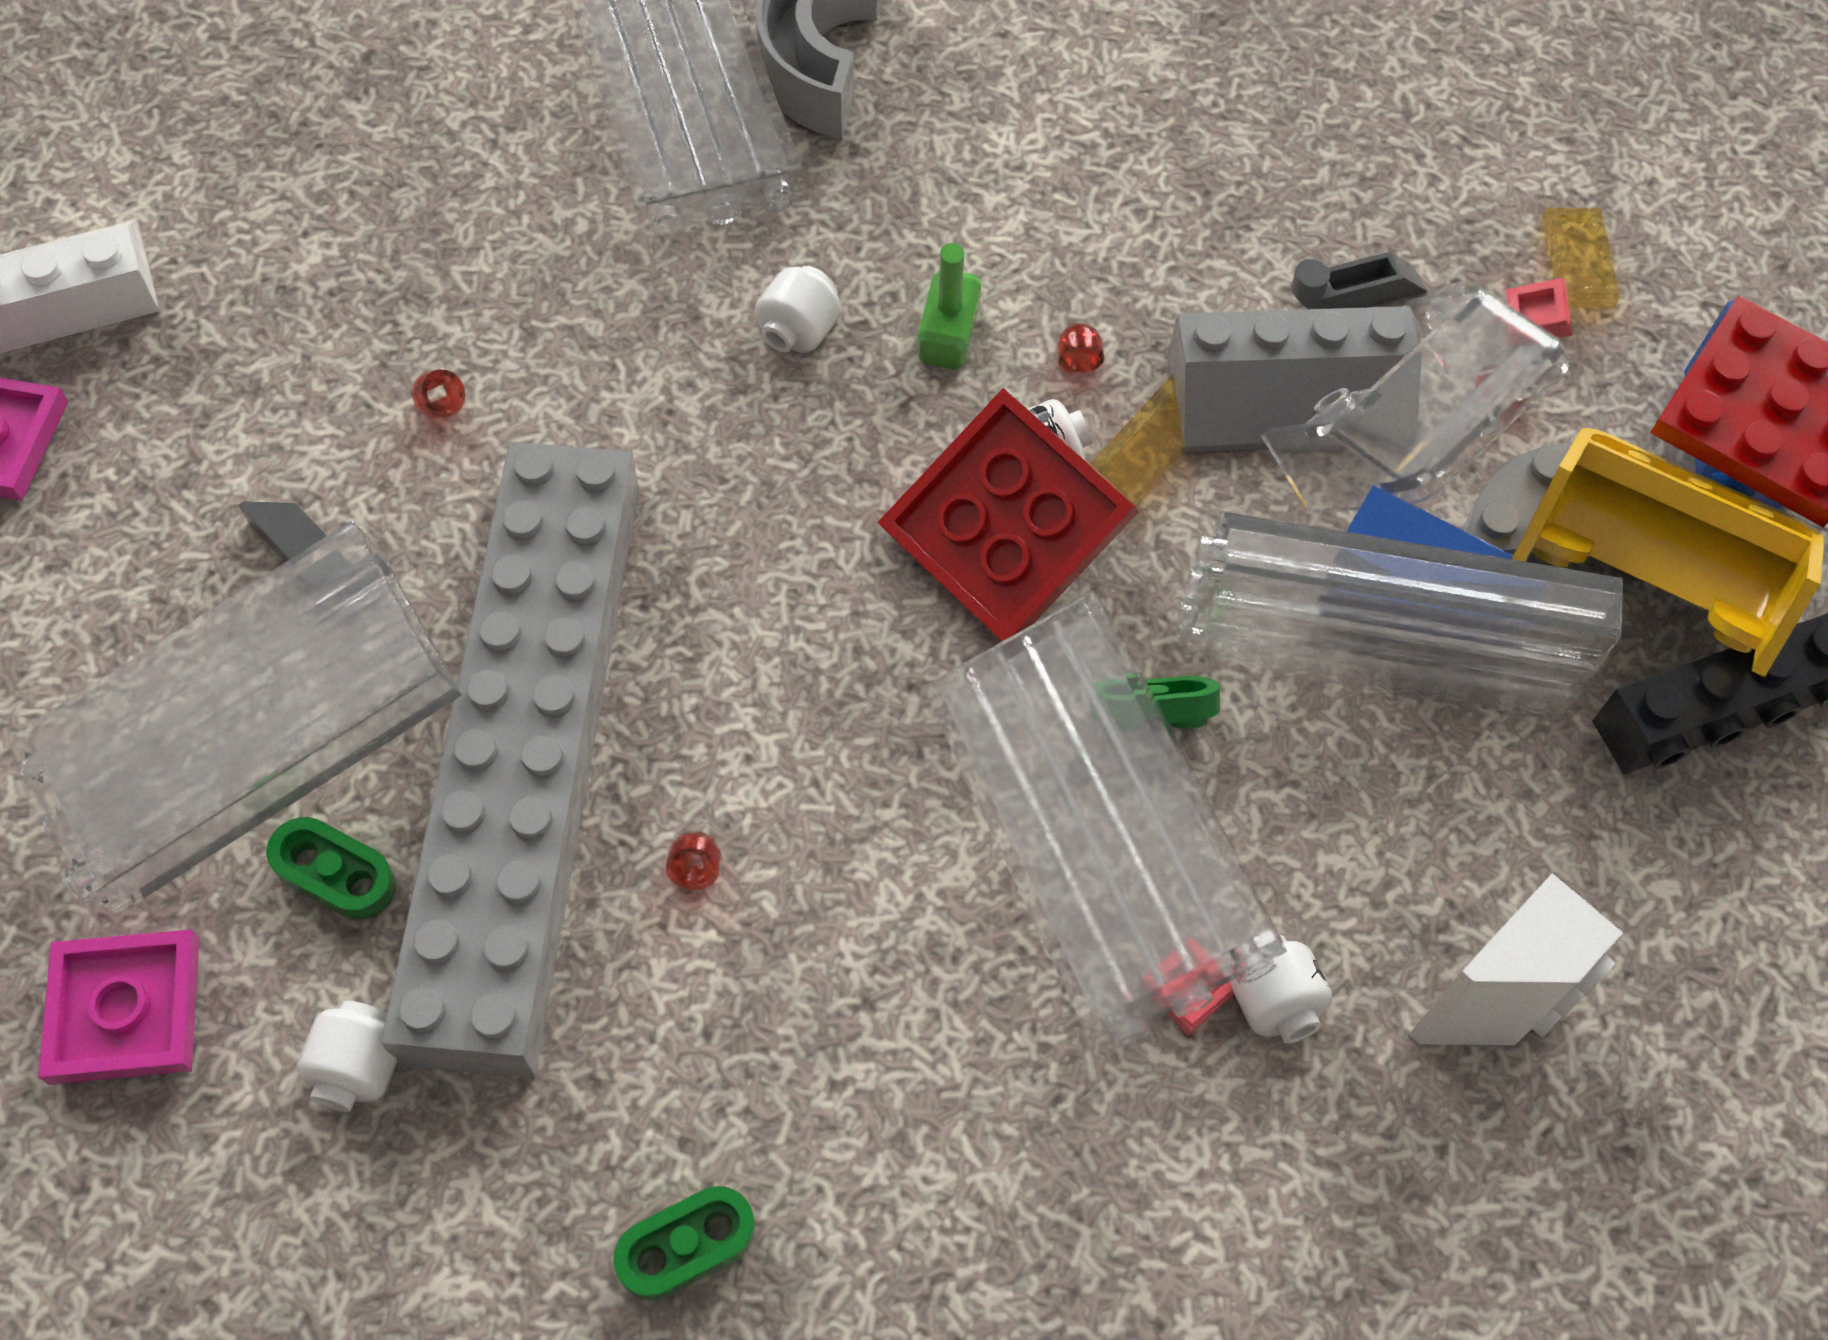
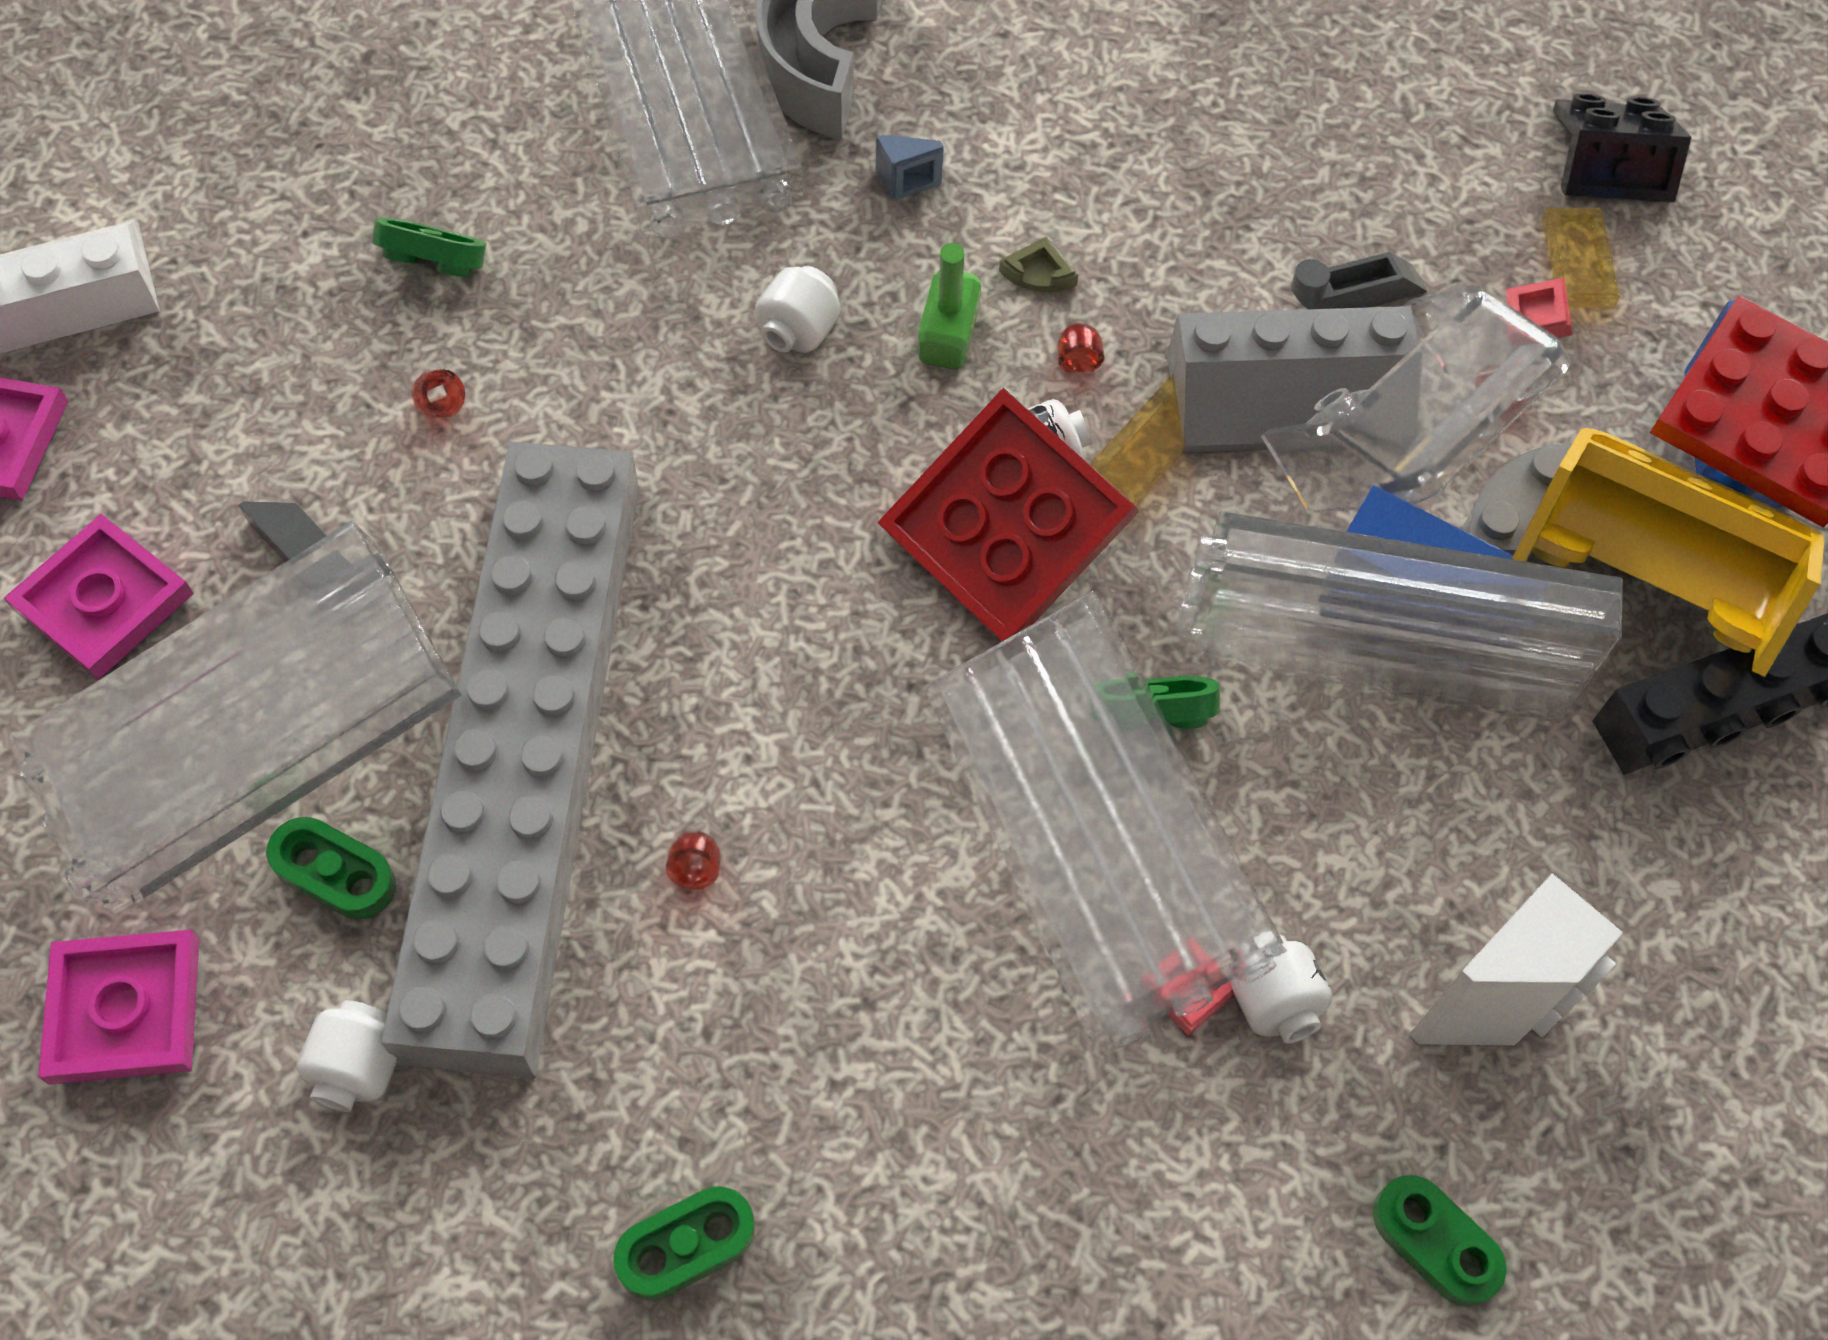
none -> dark pink plate [4,514,194,680]
none -> green plate [372,217,486,277]
none -> sand blue slope [876,135,944,200]
none -> olive tile [999,236,1079,292]
none -> green plate [1373,1175,1507,1306]
none -> black bracket [1553,93,1692,202]

